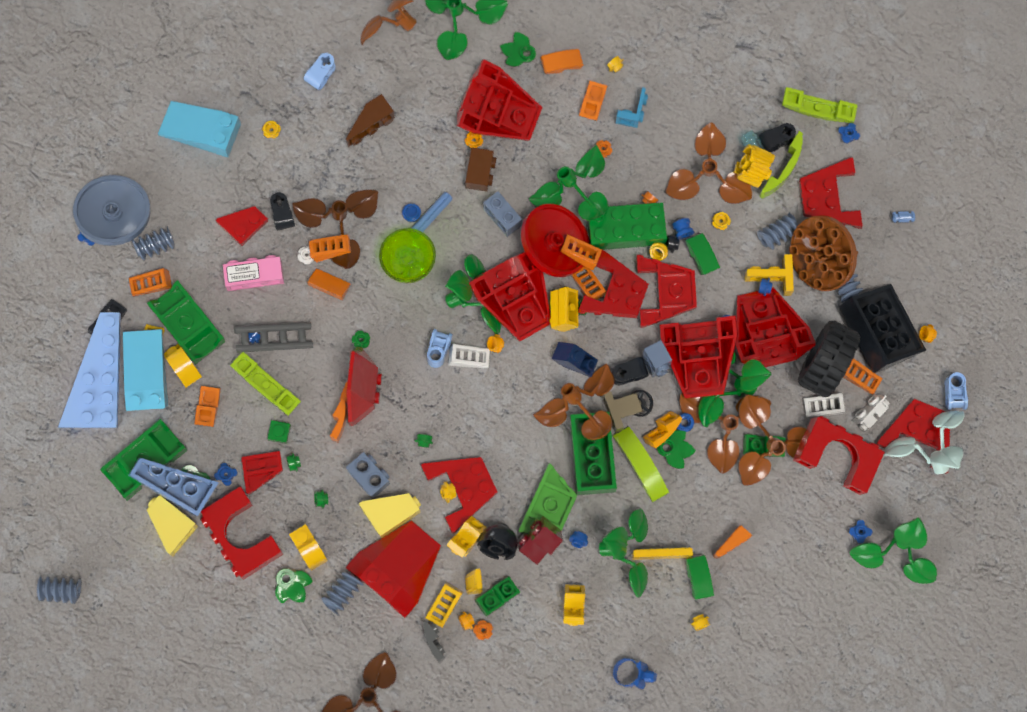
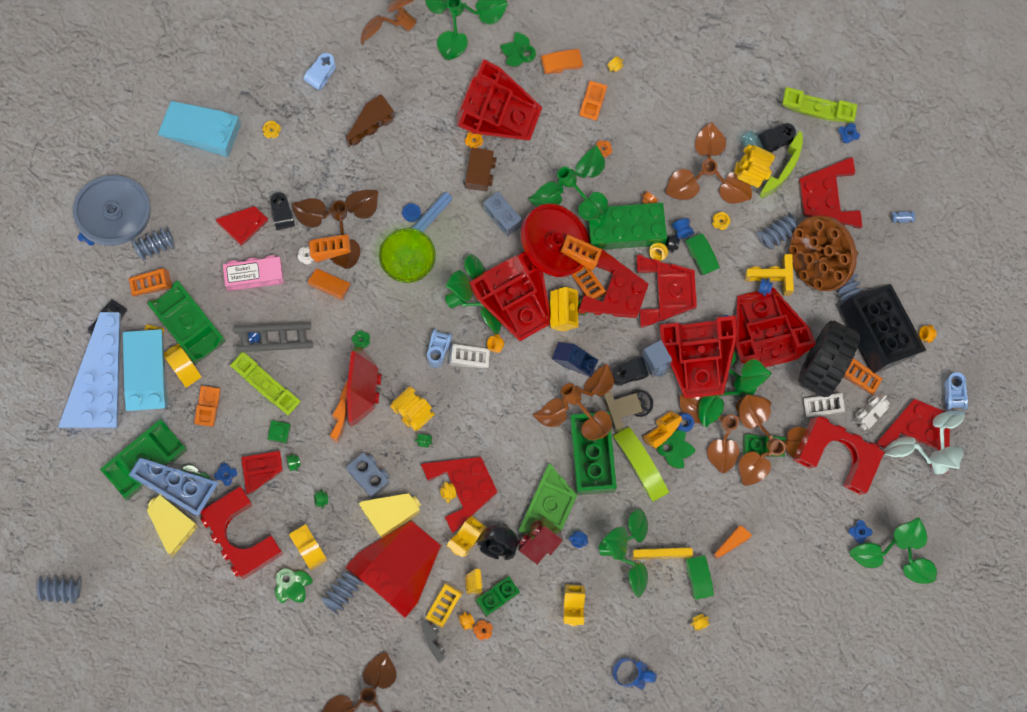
dark azure bracket [615,87,648,128] -> none
none -> yellow brick [390,386,435,432]

